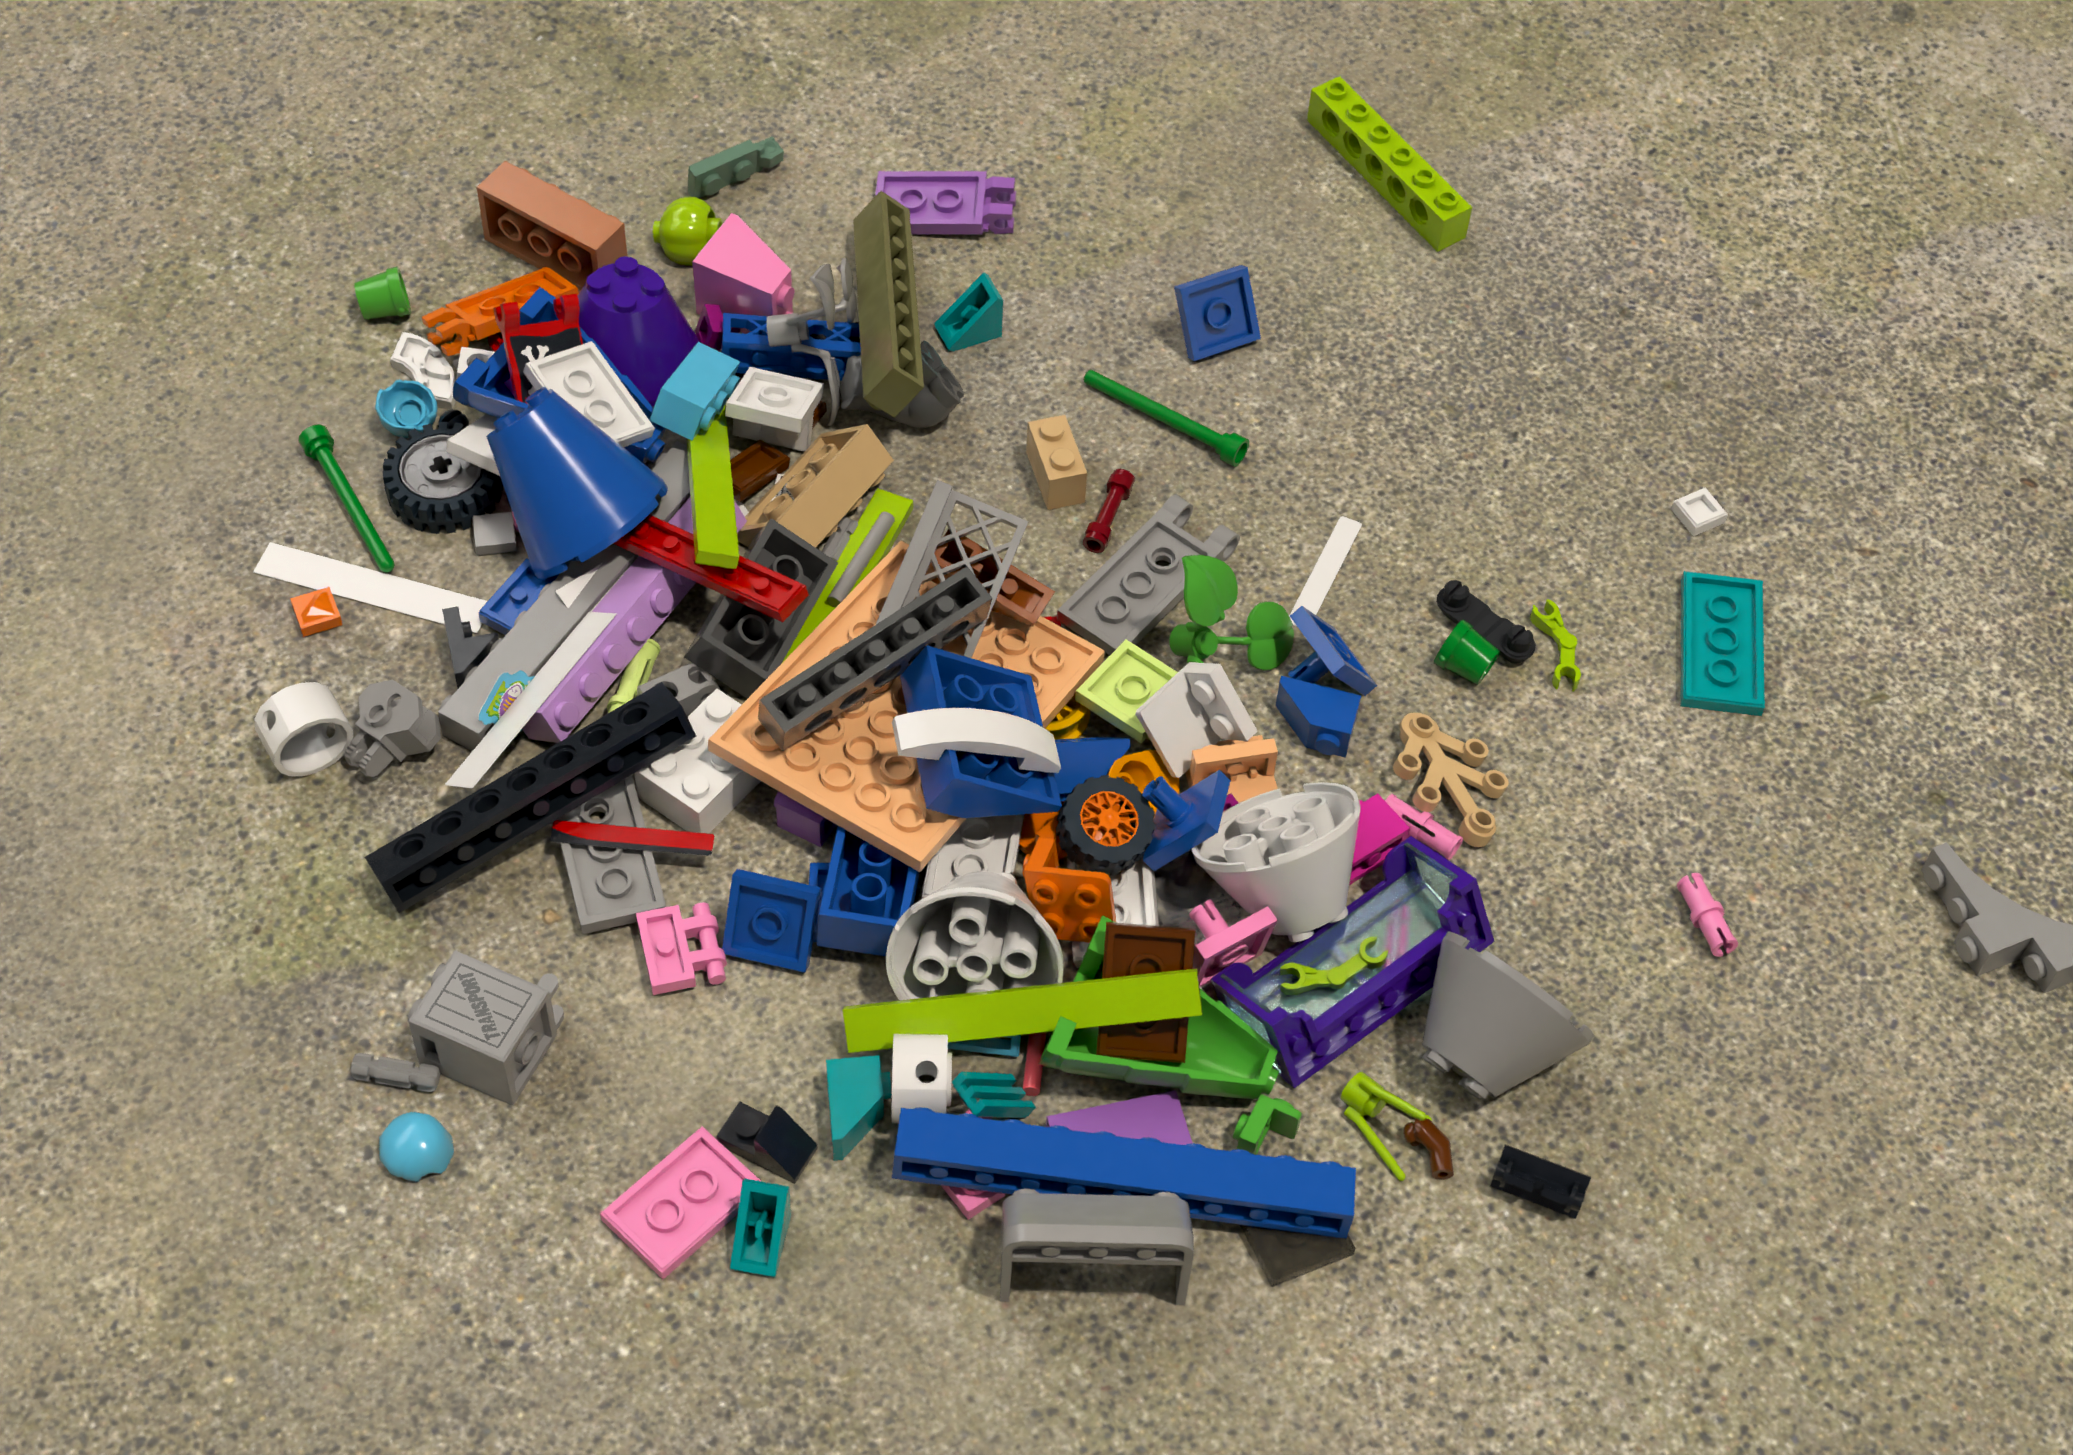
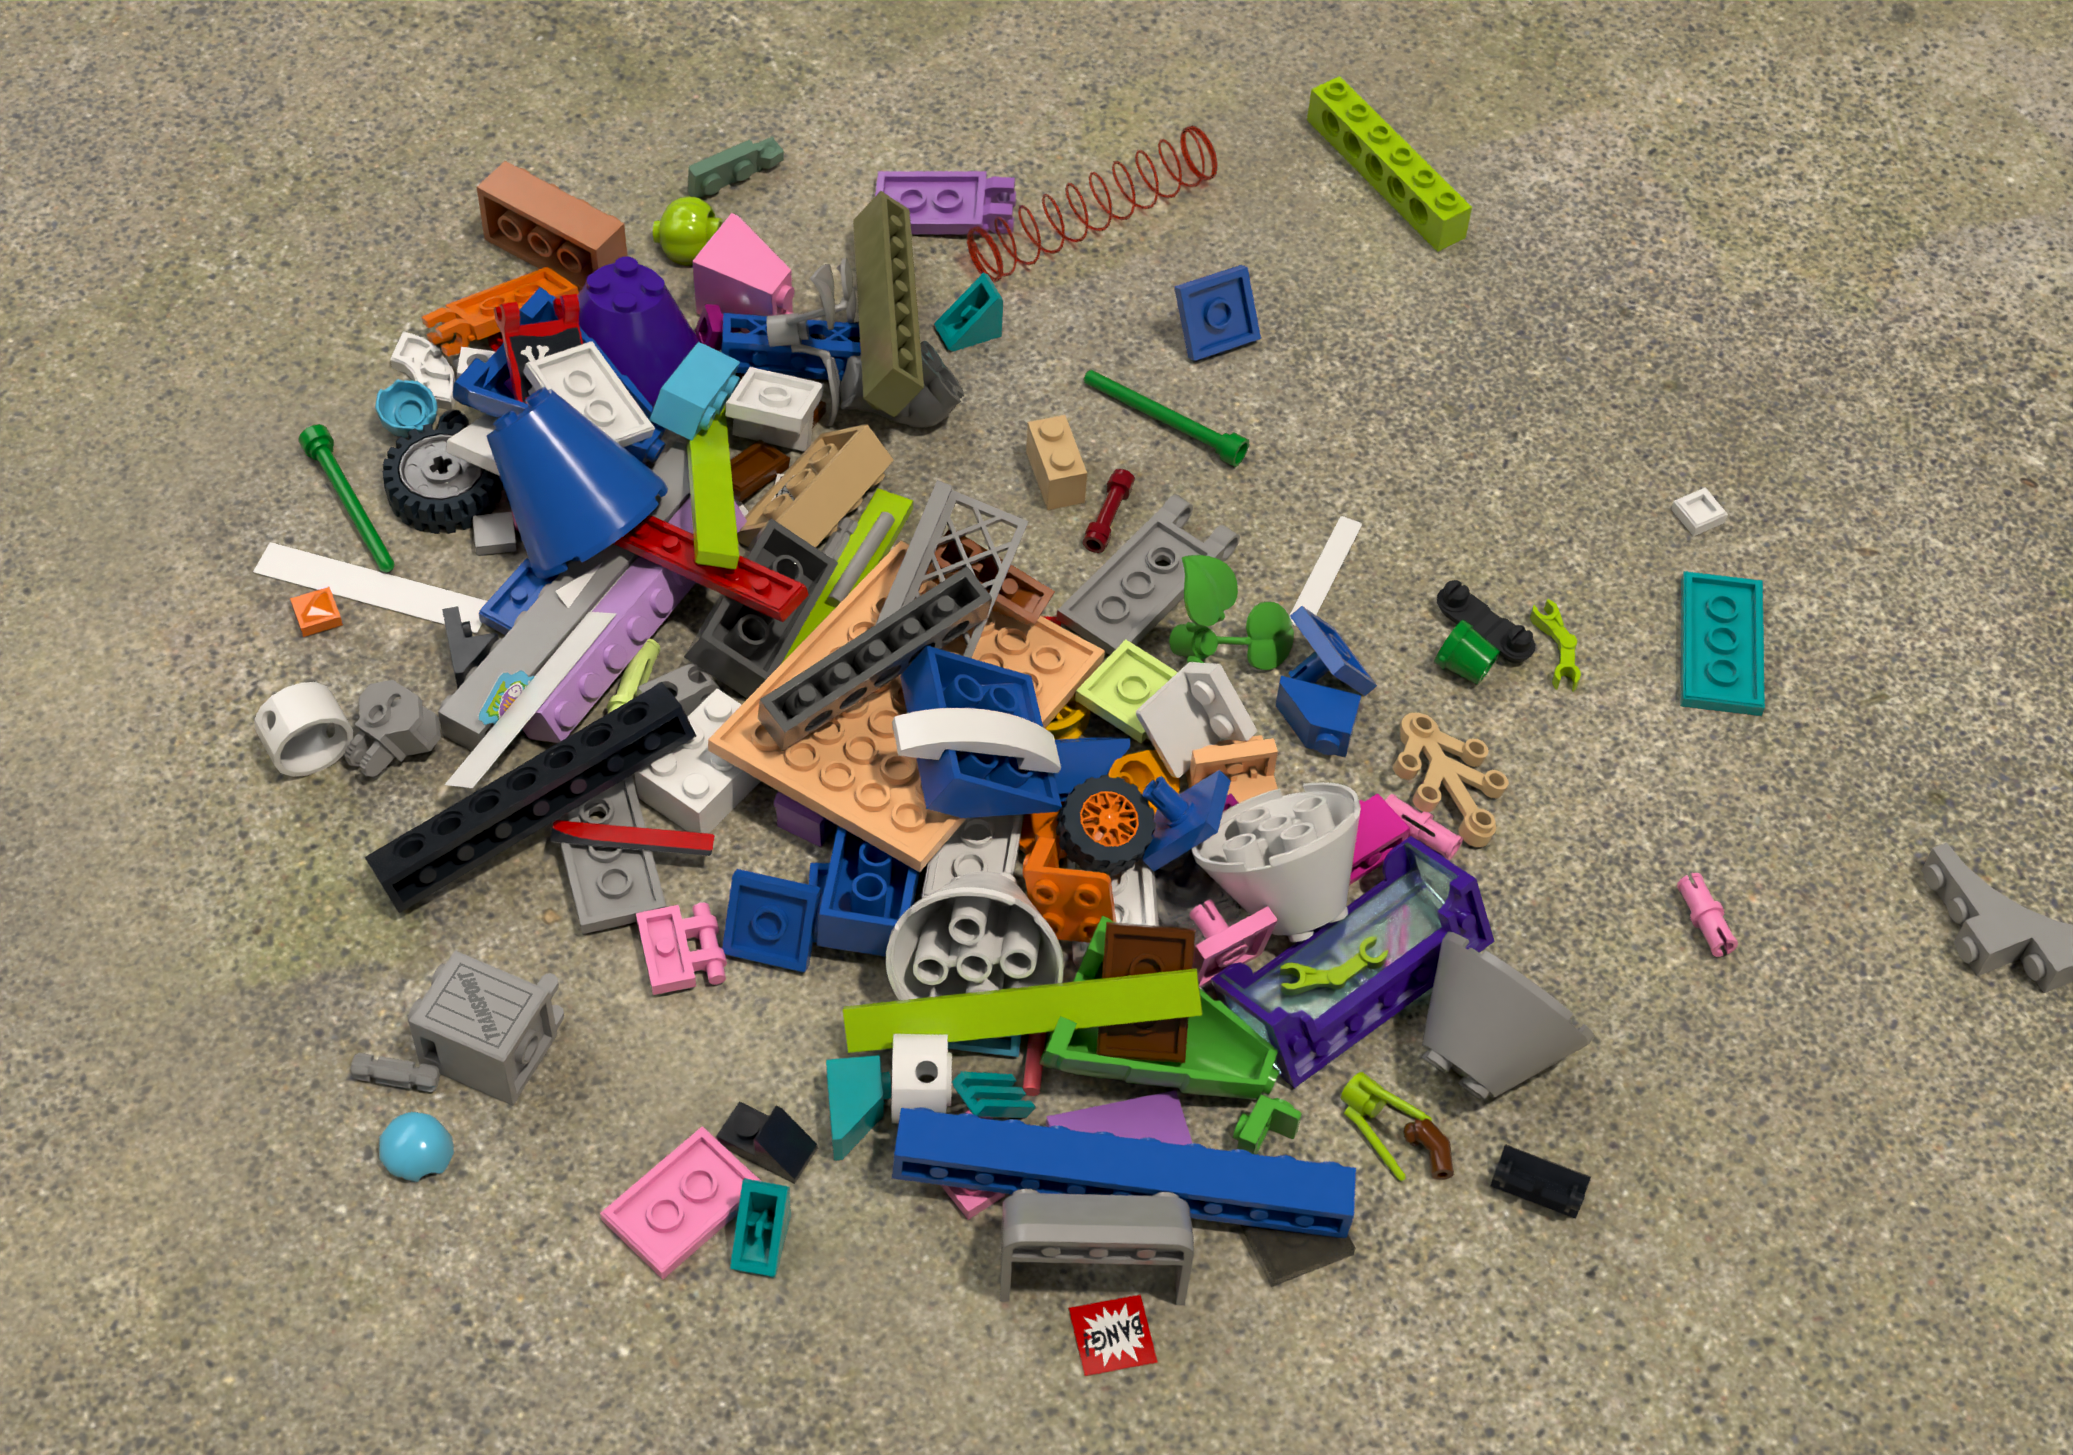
bright green piece [354,266,411,320] -> none
none -> clear red piece [967,125,1218,282]
none -> sticker [1069,1294,1158,1376]

